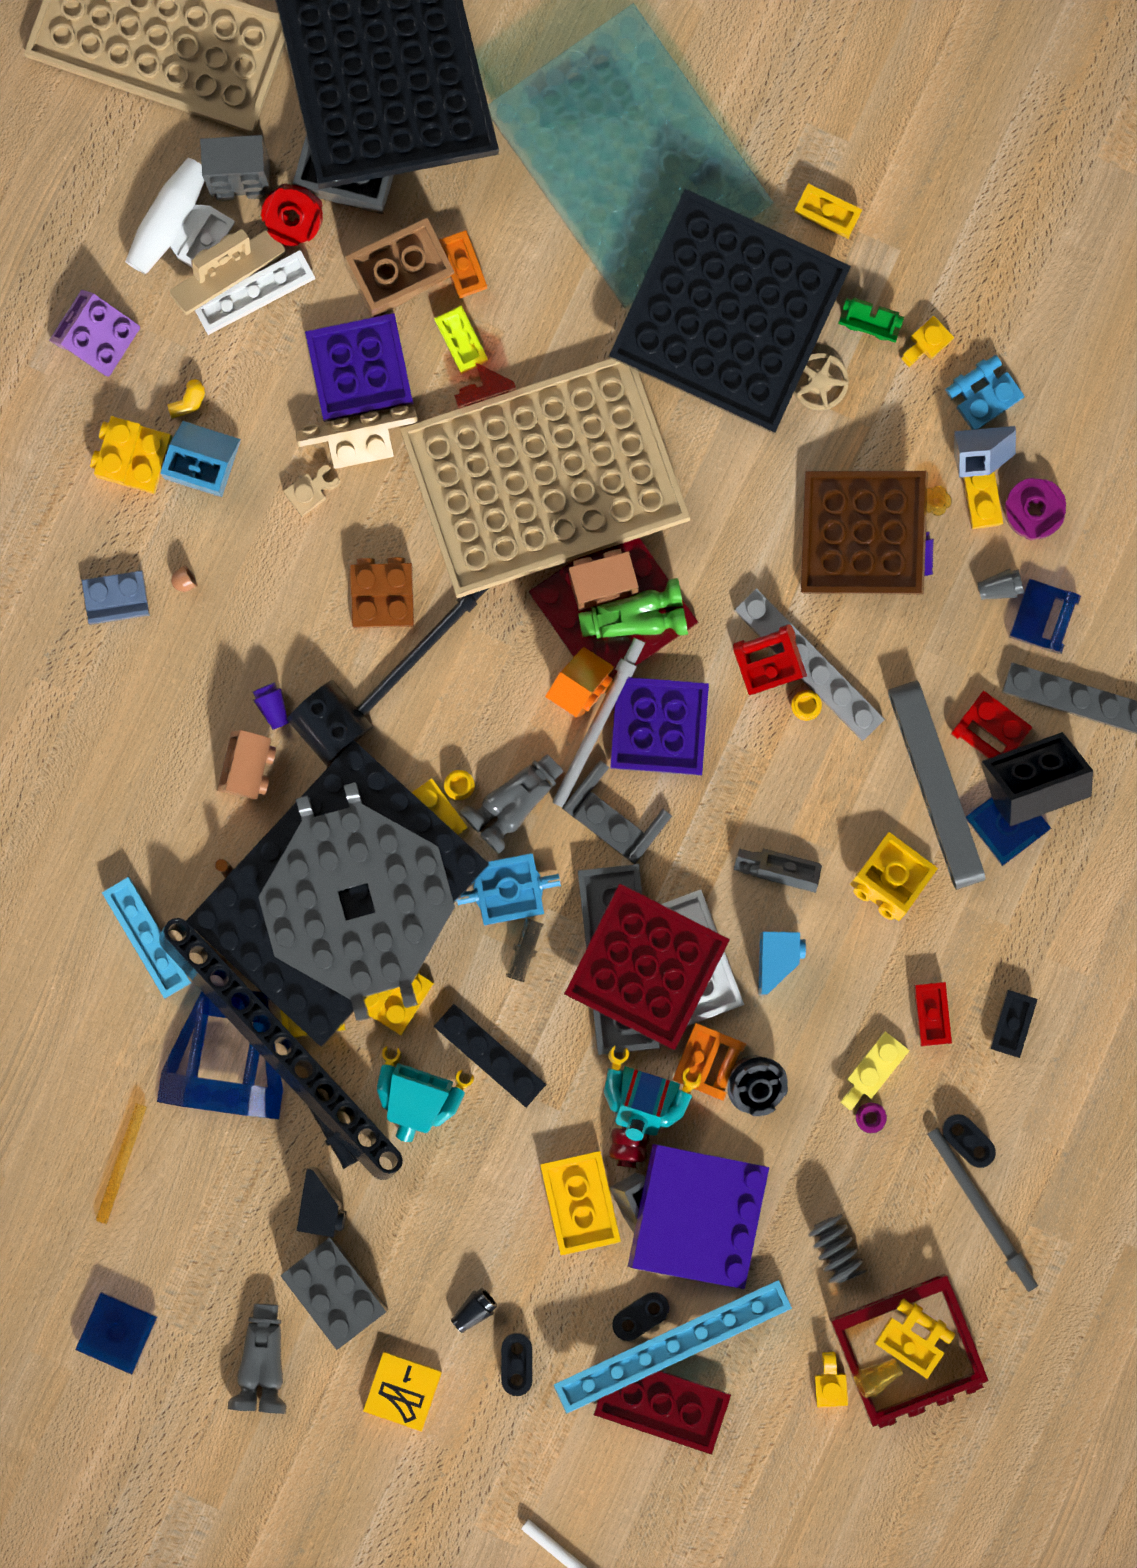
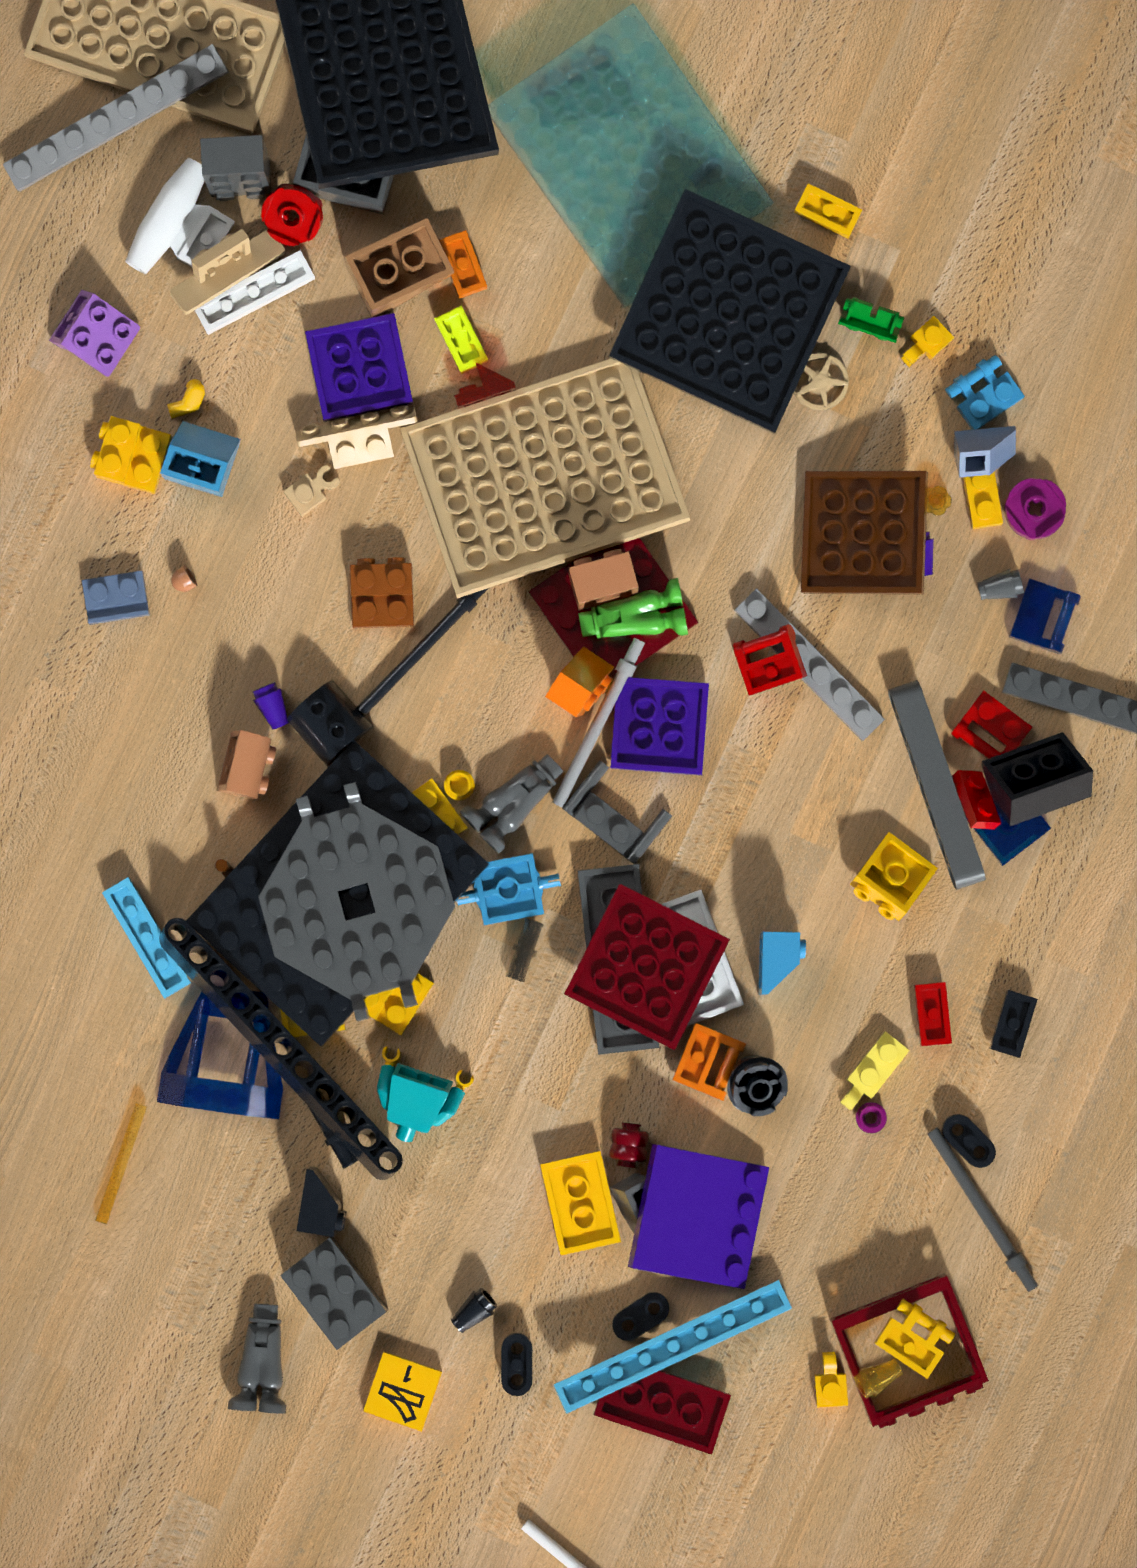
clear blue plate [75,1292,158,1375] -> none
black plate [433,1004,547,1108] -> none
teal torso [604,1046,701,1141] -> none
dark grey hinge [734,848,822,893] -> none
yellow plate [791,690,822,721] -> none
dark grey piece [808,1214,867,1283] -> none
none -> light grey plate [3,44,229,192]
none -> red plate [952,770,1001,830]

